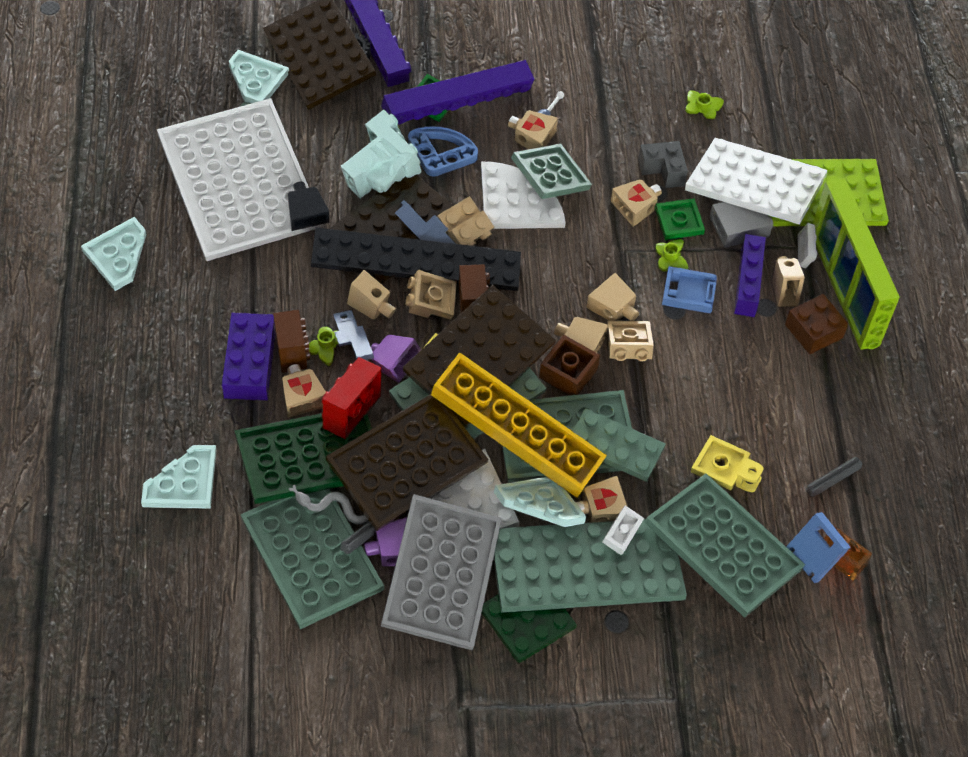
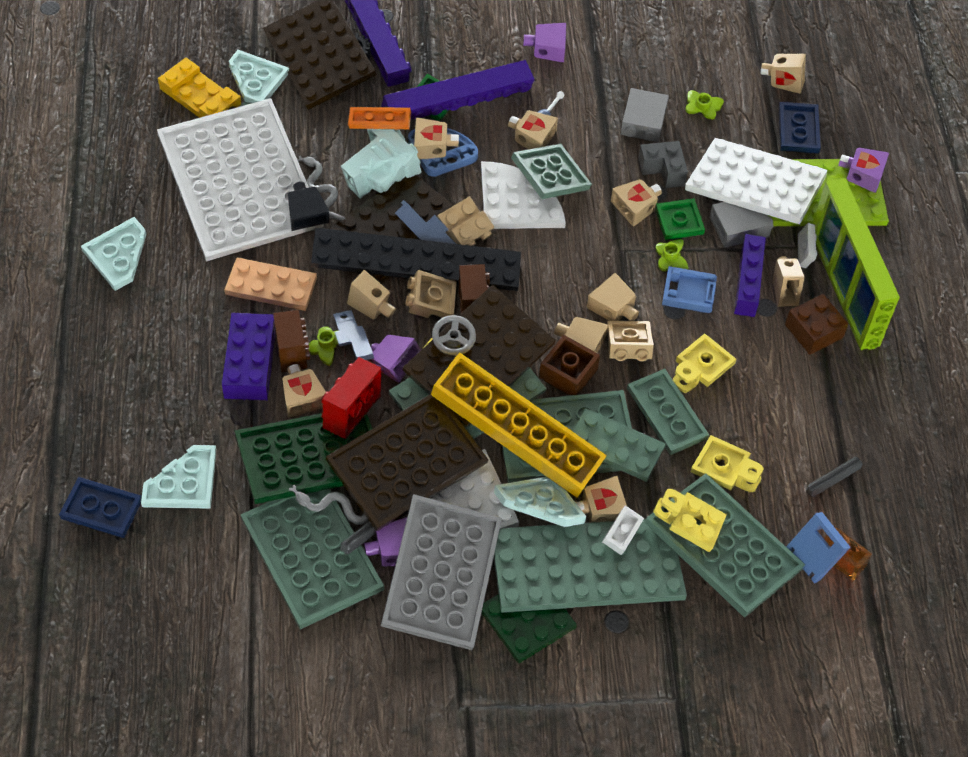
none -> dark blue plate [59,477,142,538]
none -> yellow piece [158,58,241,118]
none -> light nougat plate [224,258,317,311]
none -> light grey animal [297,156,345,220]
none -> orange plate [348,107,411,130]
none -> tan torso [414,118,459,159]
none -> light grey piece [432,315,476,356]
none -> medium lavender torso [523,23,566,62]
none -> light grey brick [621,88,669,142]
none -> sand green plate [627,369,709,456]
none -> light yellow plate [653,489,727,552]
none -> light yellow plate [673,334,737,393]
none -> tan torso [761,54,806,94]
none -> dark blue plate [779,102,821,154]
none -> medium lavender torso [838,148,889,193]

